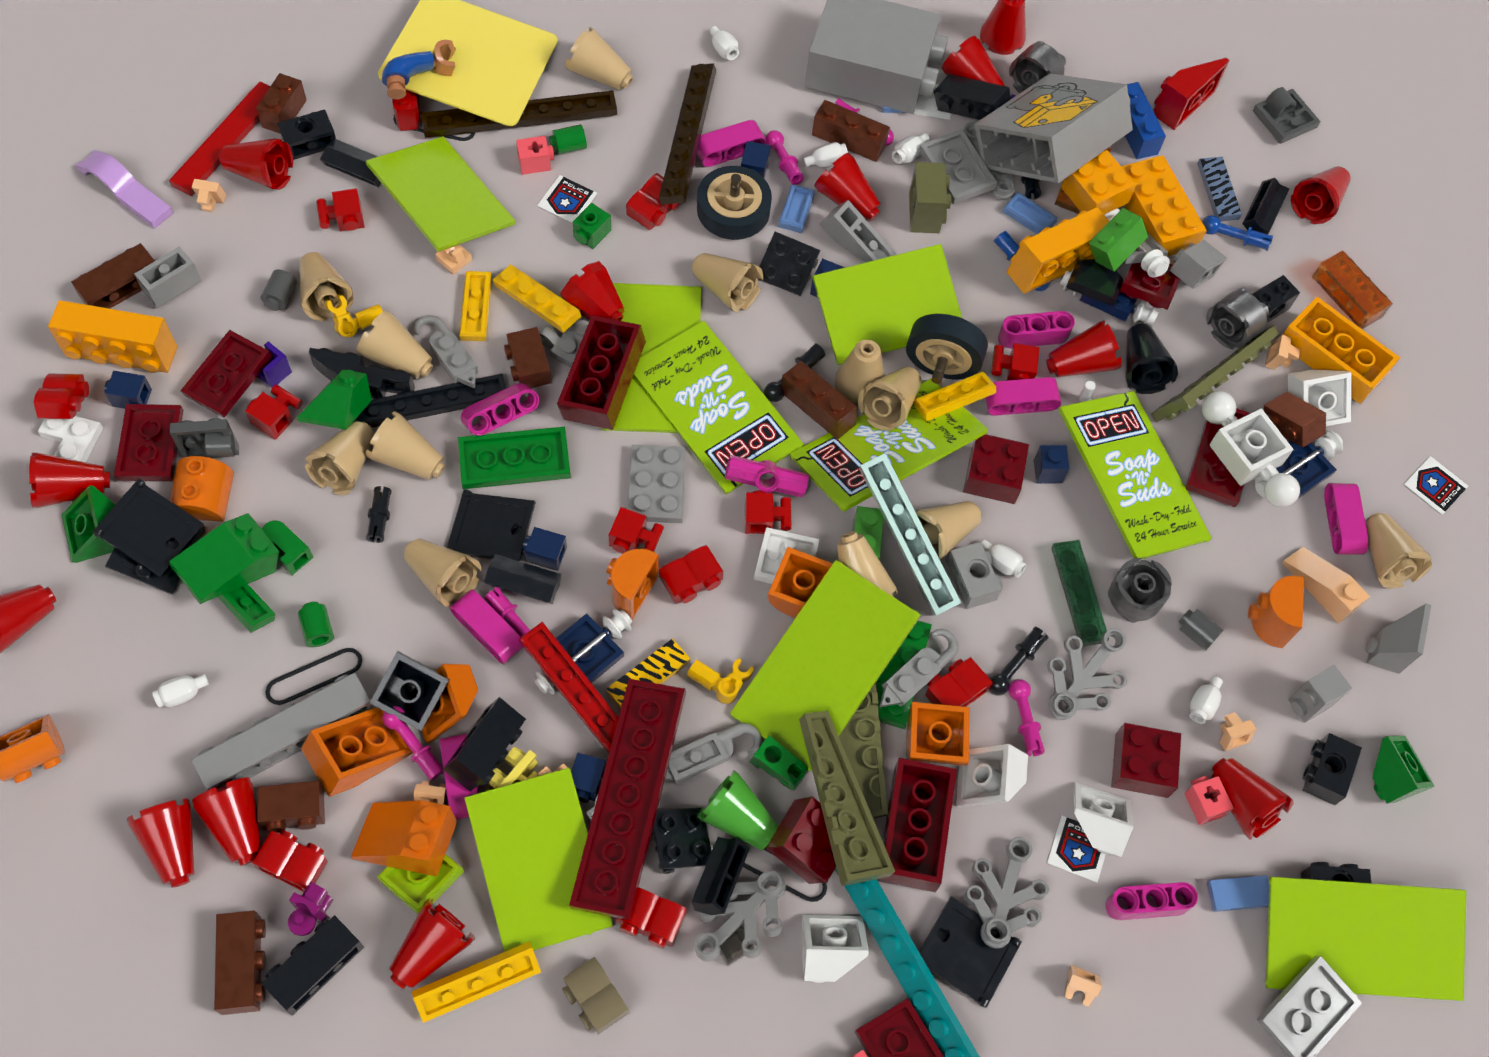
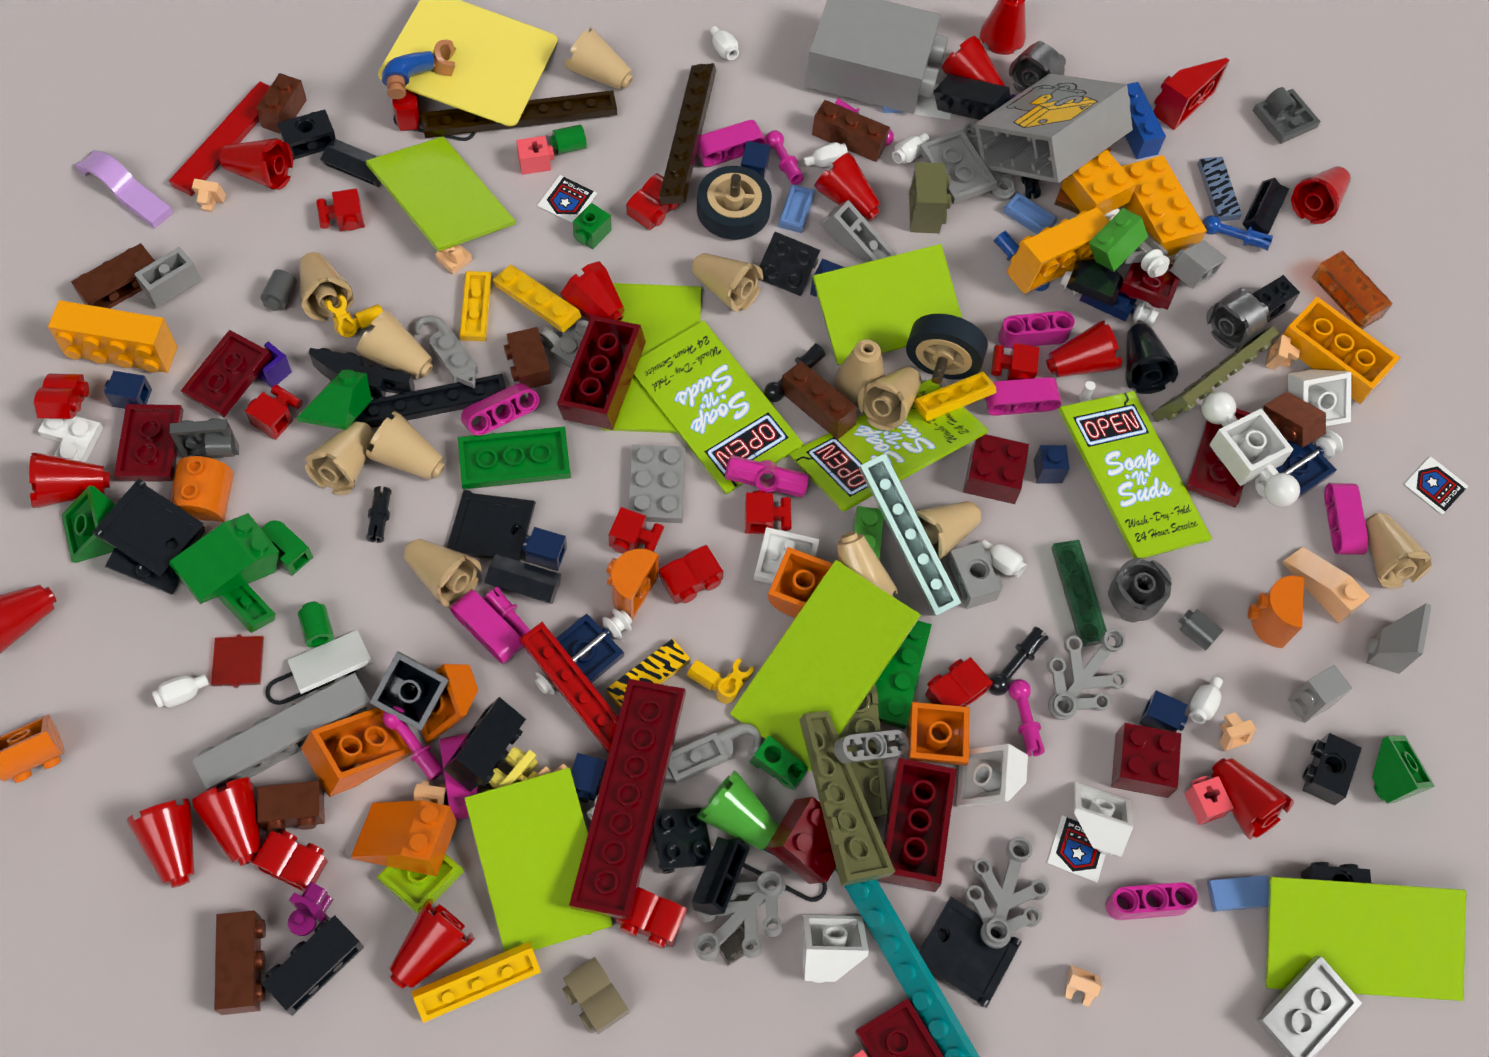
light grey plate [879,629,958,707] -> none
none -> clear red piece [211,634,264,688]
none -> white piece [287,630,373,694]
none -> light grey beam [834,730,909,764]
none -> dark blue brick [1139,690,1188,732]

